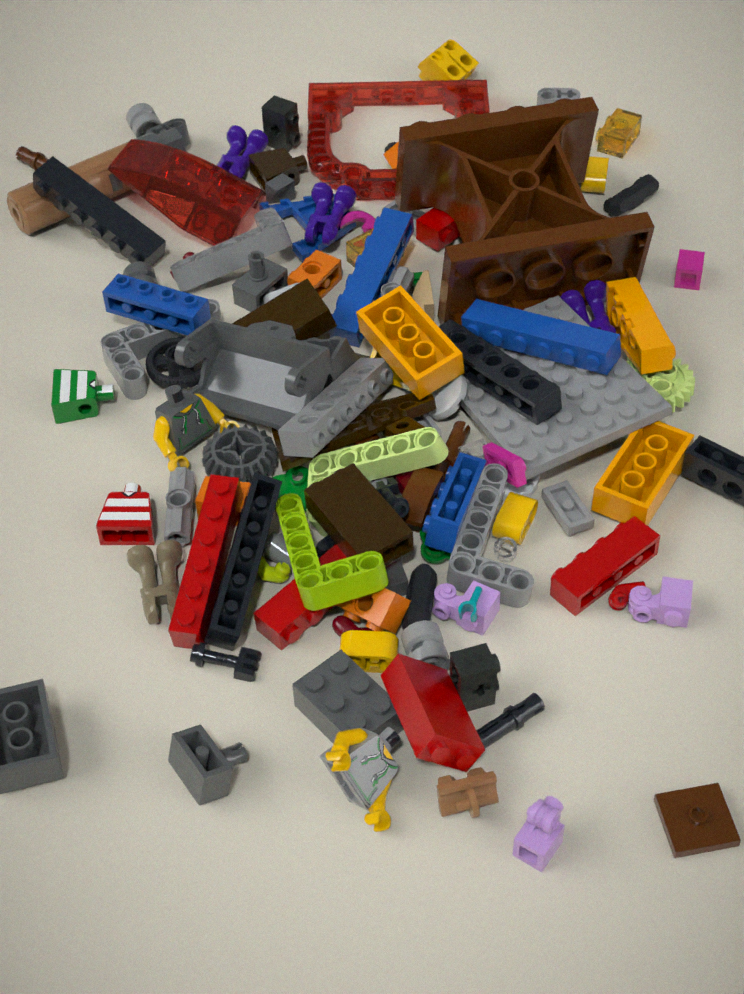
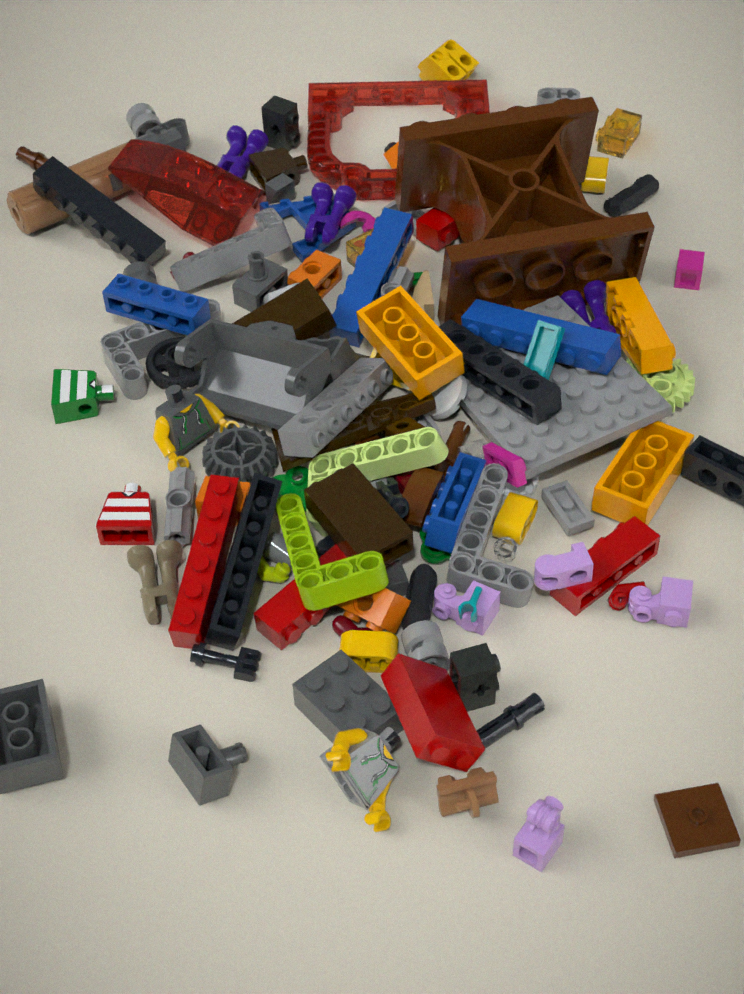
none -> teal tile [523,320,566,380]
none -> lavender leg [534,542,594,591]

